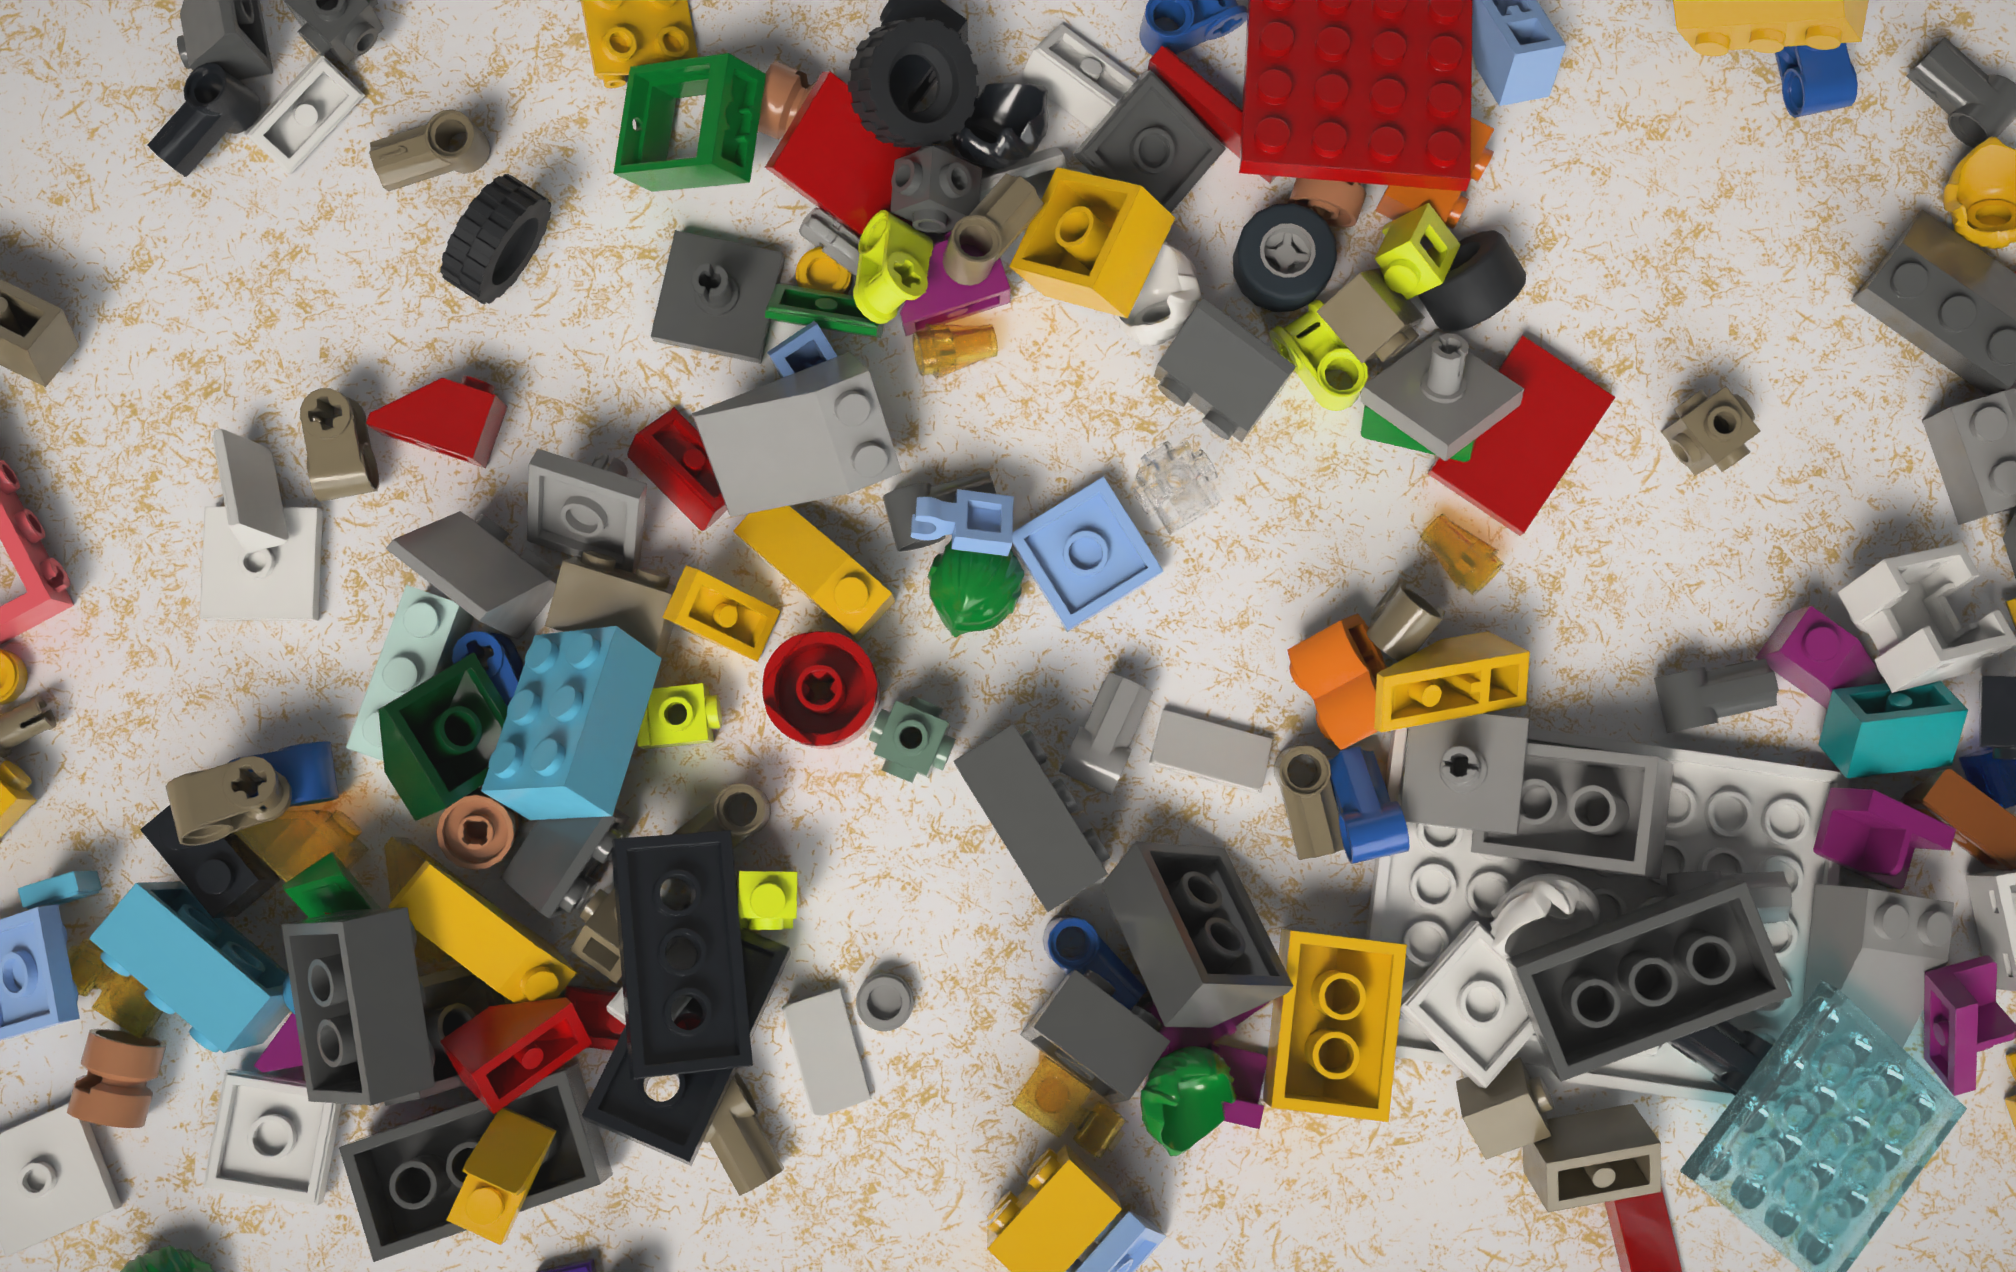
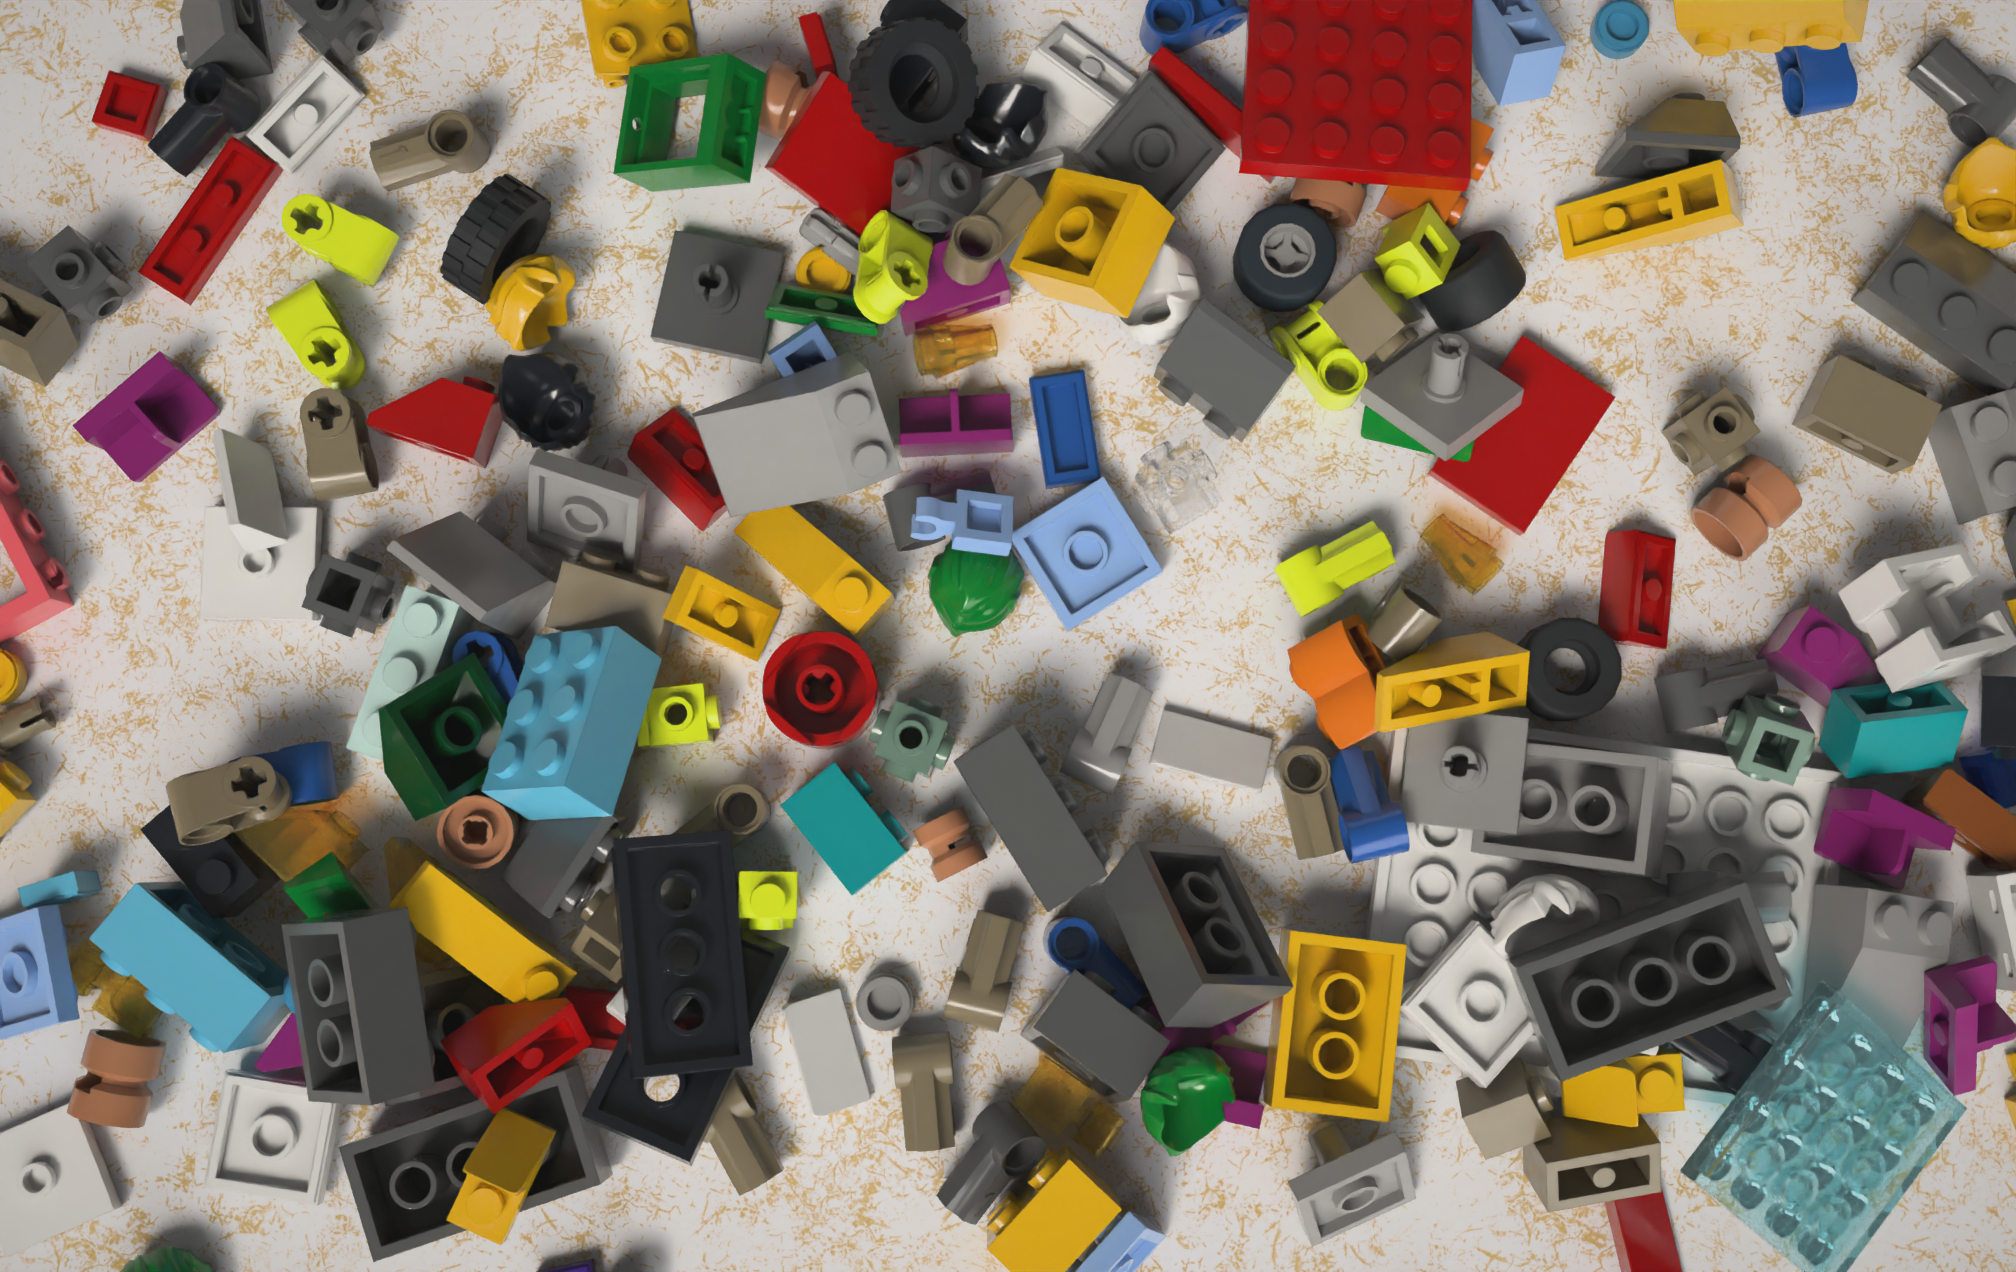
none -> dark grey brick [25,225,133,325]
none -> magenta panel [72,351,221,483]
none -> red tile [92,70,168,142]
none -> red tile [138,136,283,306]
none -> neon yellow piece [266,278,366,391]
none -> neon yellow piece [281,194,400,287]
none -> dark grey brick [301,552,396,638]
none -> yellow hair [485,254,576,352]
none -> black hair [498,352,596,452]
none -> teal brick [780,762,909,895]
none -> red tile [798,11,839,80]
none -> dark tan piece [892,1031,956,1152]
none -> magenta panel [899,388,1013,458]
none -> nougat wheel [913,806,988,882]
none -> dark grey piece [936,1101,1046,1225]
none -> dark tan piece [943,910,1025,1033]
none -> blue tile [1029,370,1101,490]
none -> neon yellow piece [1274,520,1396,618]
none -> light grey tile [1288,1120,1416,1247]
none -> black tyre [1517,618,1622,721]
none -> yellow slope [1554,159,1744,262]
none -> yellow slope [1560,1048,1685,1127]
none -> dark azure tile [1590,0,1649,59]
none -> dark grey slope [1595,93,1741,180]
none -> red slope [1598,529,1676,649]
none -> nougat wheel [1690,454,1802,562]
none -> sand green brick [1722,694,1815,786]
none -> dark tan brick [1792,354,1943,474]

